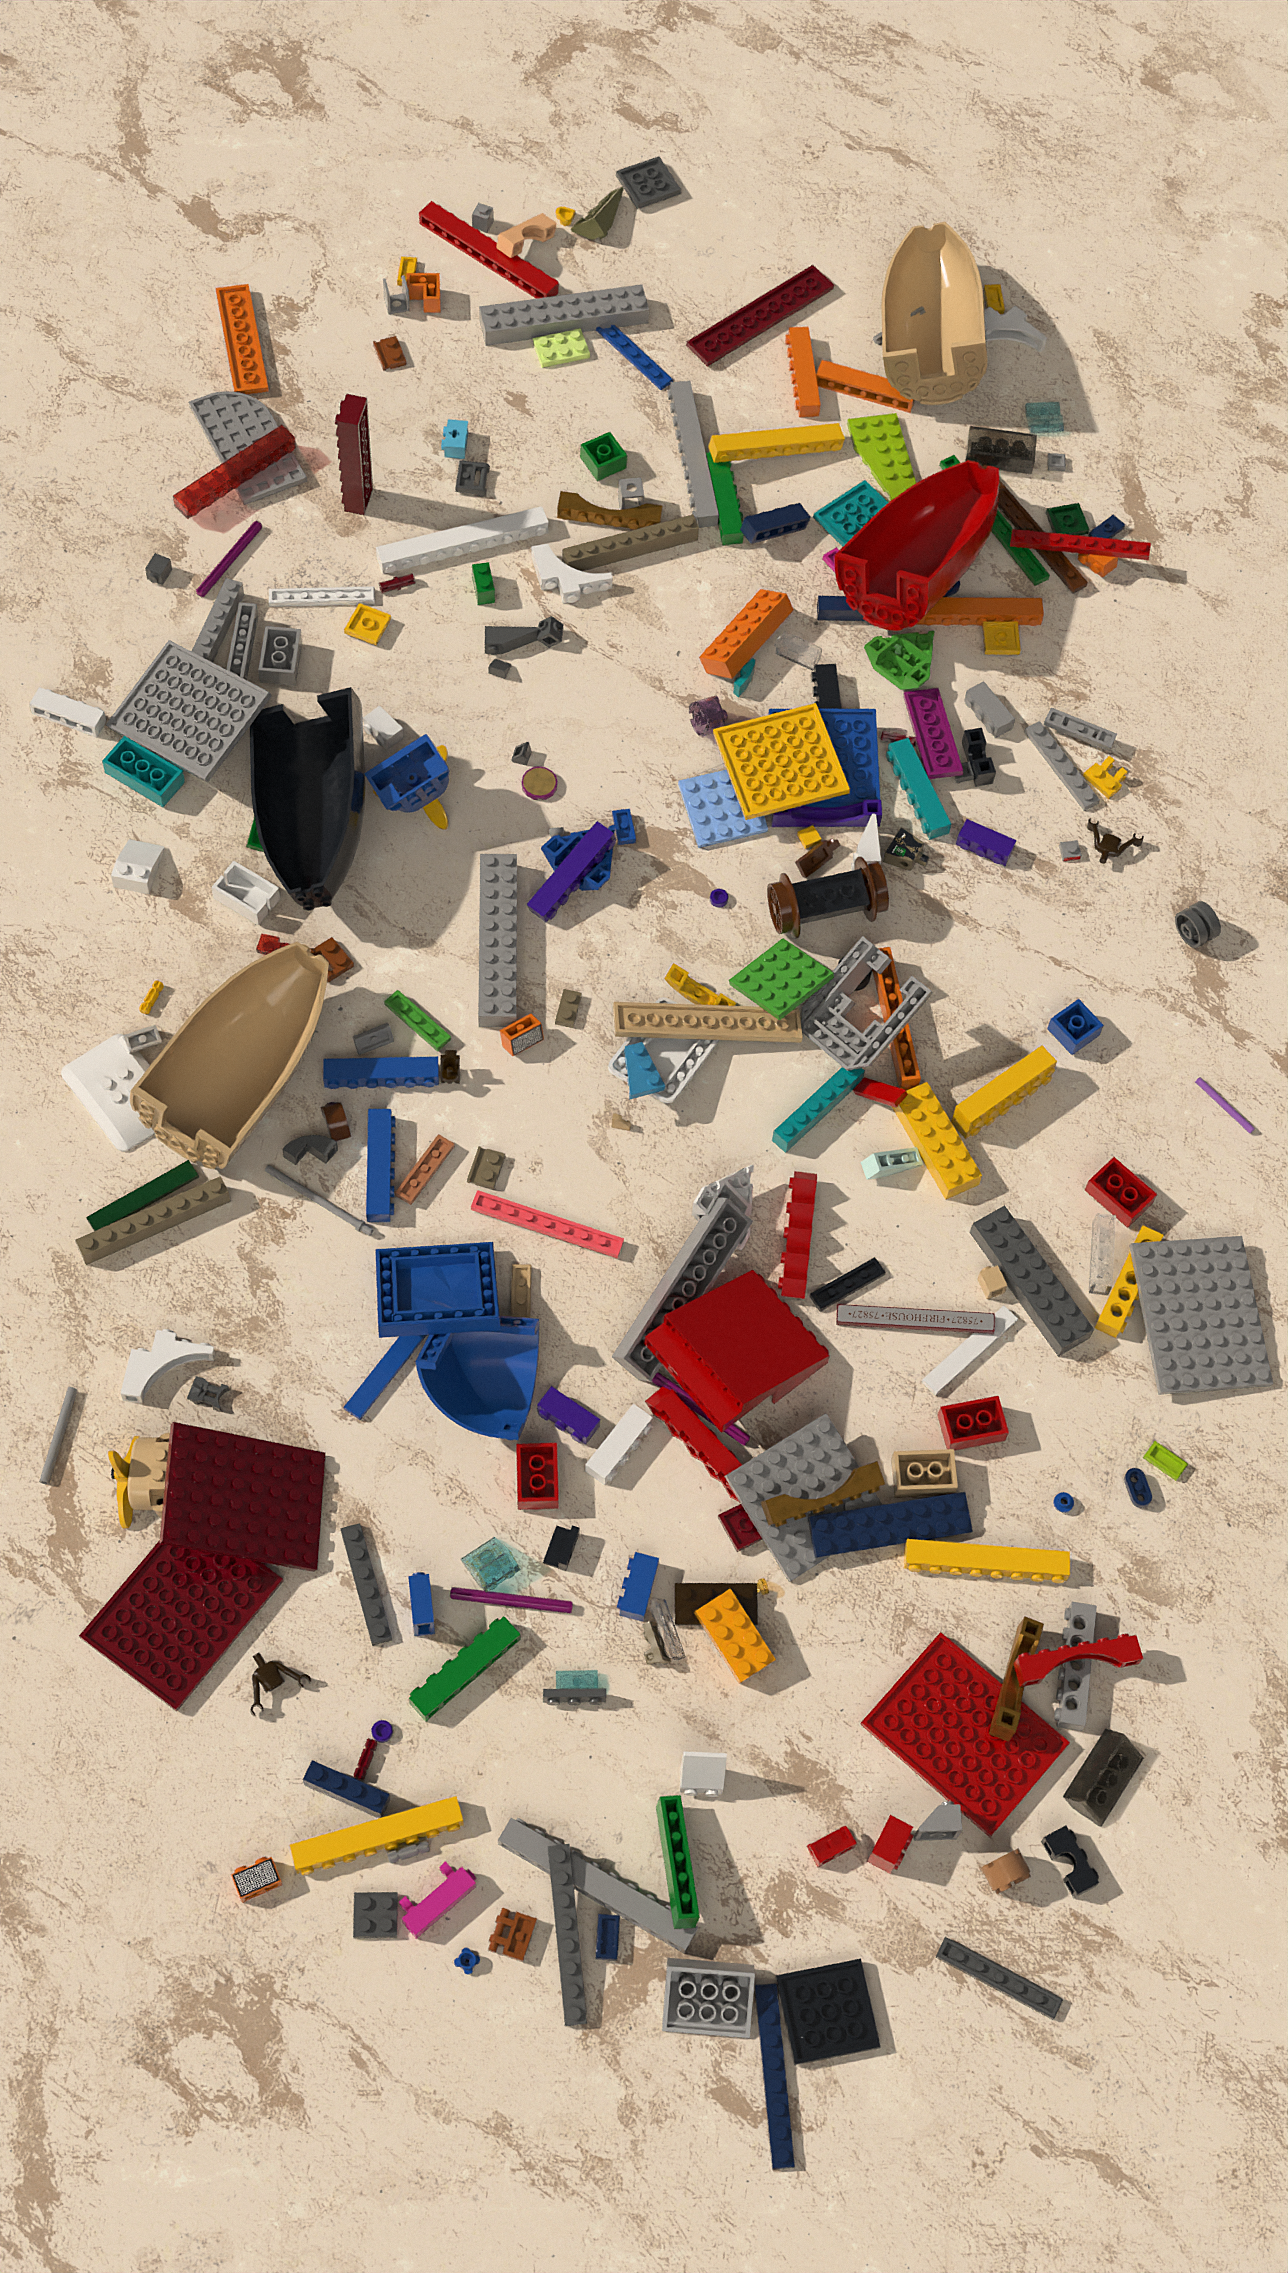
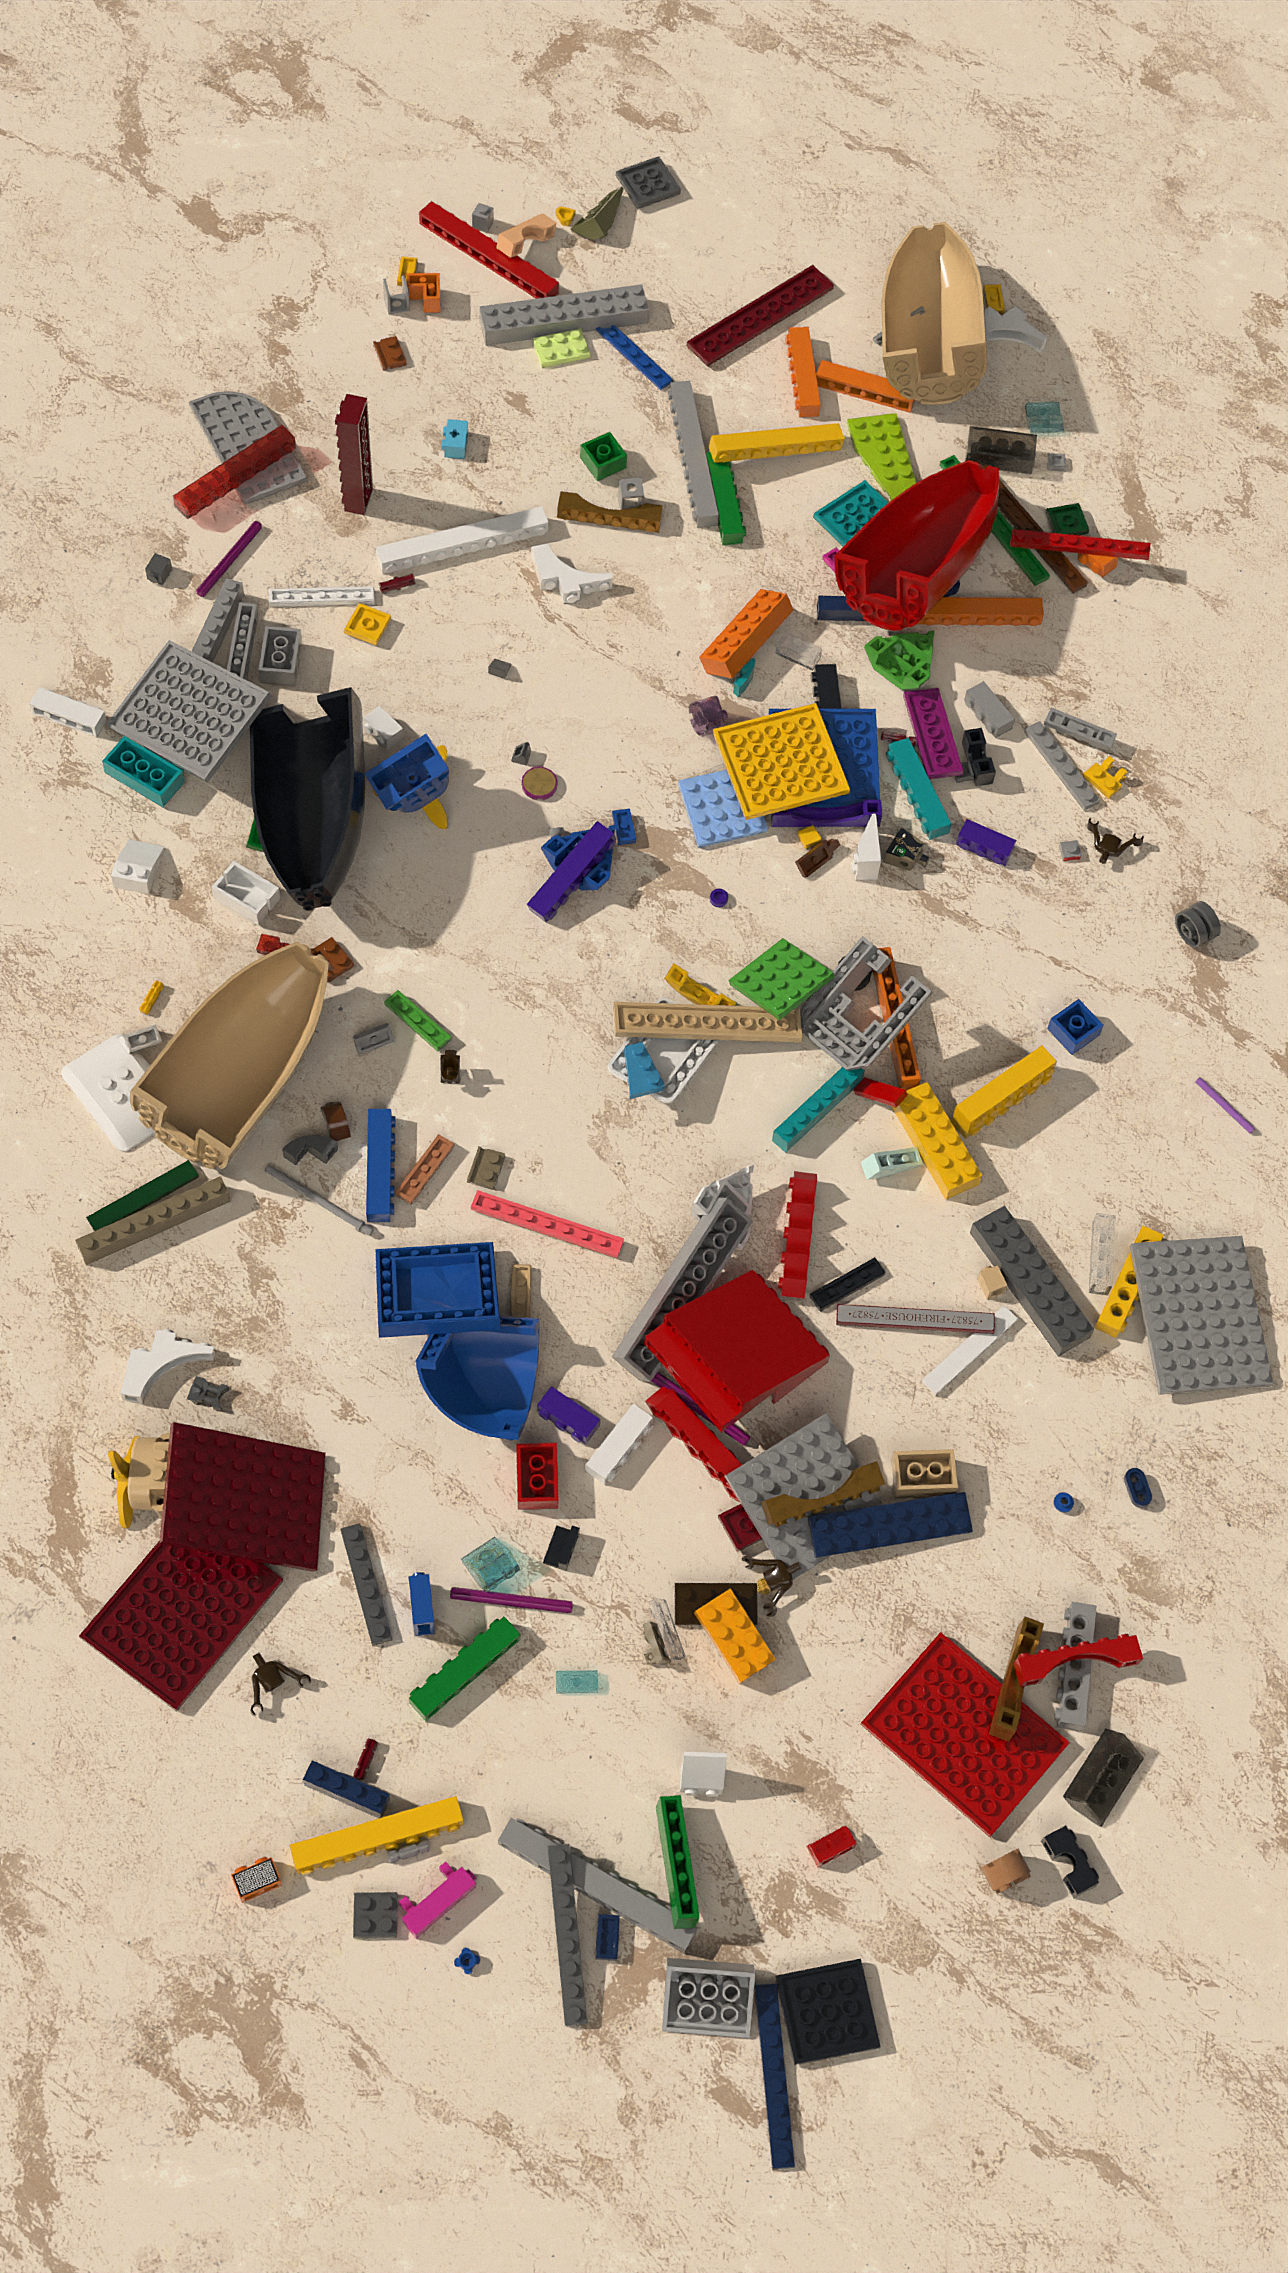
light grey piece [39,1387,78,1485] -> none
orange plate [216,284,269,394] -> none
blue brick [323,1056,439,1089] -> none
blue tile [344,1335,427,1420] -> none
dark purple tile [371,1720,393,1743] -> none
dark grey plate [455,461,490,497] -> none
green brick [472,562,495,605] -> none
light grey brick [478,854,517,1027] -> none
dark grey slope [485,626,538,655] -> none
dark orange plate [488,1908,537,1962] -> none
brick [500,1014,544,1056] -> none
dark grey brick [537,616,564,648] -> none
dark grey plate [543,1688,606,1706] -> none
dark tan plate [555,989,582,1028] -> none
dark tan brick [562,514,699,571] -> none
tan tile [611,1113,631,1131] -> none
blue brick [617,1552,659,1622] -> none
dark blue brick [740,503,811,544] -> none
brick [767,856,889,939] -> none
red brick [867,1815,914,1874] -> none
yellow brick [904,1539,1070,1583] -> none
light grey slope [914,1801,962,1841] -> none
dark grey tile [935,1937,1063,2020] -> none
red brick [938,1396,1009,1451] -> none
yellow plate [982,622,1021,655] -> none
red brick [1085,1157,1157,1228] -> none
dark blue plate [1089,514,1125,539] -> none
lime tile [1143,1441,1188,1481] -> none
none -> dark brown piece [742,1555,802,1617]

